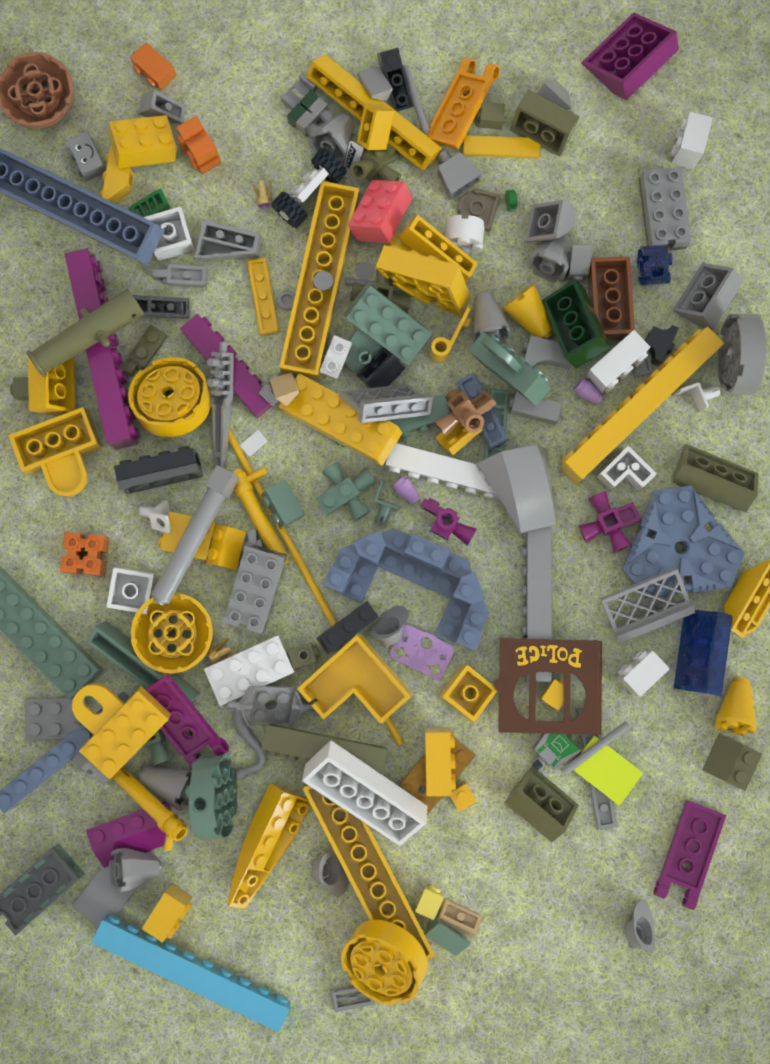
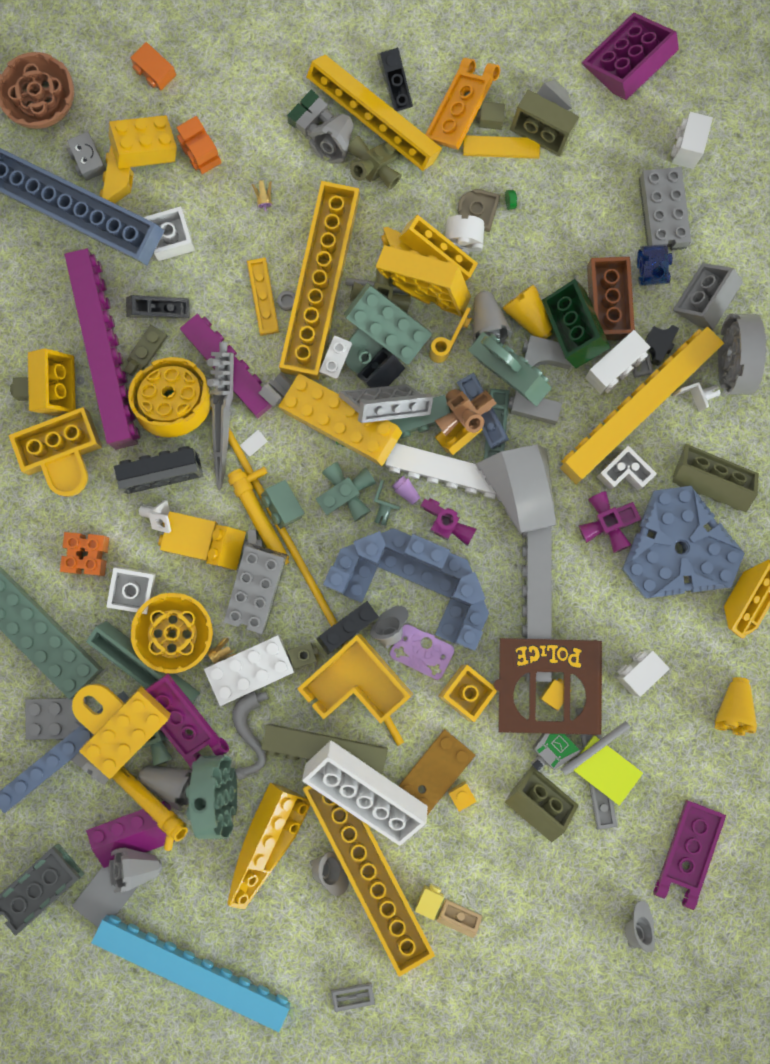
olive piece [26,289,144,377] -> none
green slope [128,188,171,217] -> none
light grey slope [138,90,186,124] -> none
yellow brick [142,884,192,943] -> none
light grey brick [151,465,239,606] -> none
light grey hinge [152,264,208,287] -> none
light grey wedge [194,220,263,262] -> none
light grey plate [227,686,315,727] -> none
tan slope [270,372,299,406] -> none
black plate [271,148,347,228] -> none
light grey piece [280,72,318,110] -> none
light grey piece [314,271,333,291] -> none
yellow brick [341,920,428,1005] -> none
sticker [343,141,363,169] -> none
coral brick [348,180,413,244] -> none
light grey piece [356,262,375,280] -> none
light grey slope [357,66,392,101] -> none
yellow brick [357,104,395,150] -> none
light grey bar [403,65,430,134] -> none
sand green slope [424,917,470,956] -> none
yellow brick [425,727,456,796] -> none
light grey torso [437,150,482,200] -> none
light grey slope [525,200,577,243] -> none
light grey cone [527,234,570,282] -> none
light grey slope [567,245,592,283] -> none
lavender cone [573,378,603,405] -> none
light grey fence [600,567,695,644] -> none
clear blue brick [673,610,733,696] -> none
olive slope [703,734,762,791] -> none

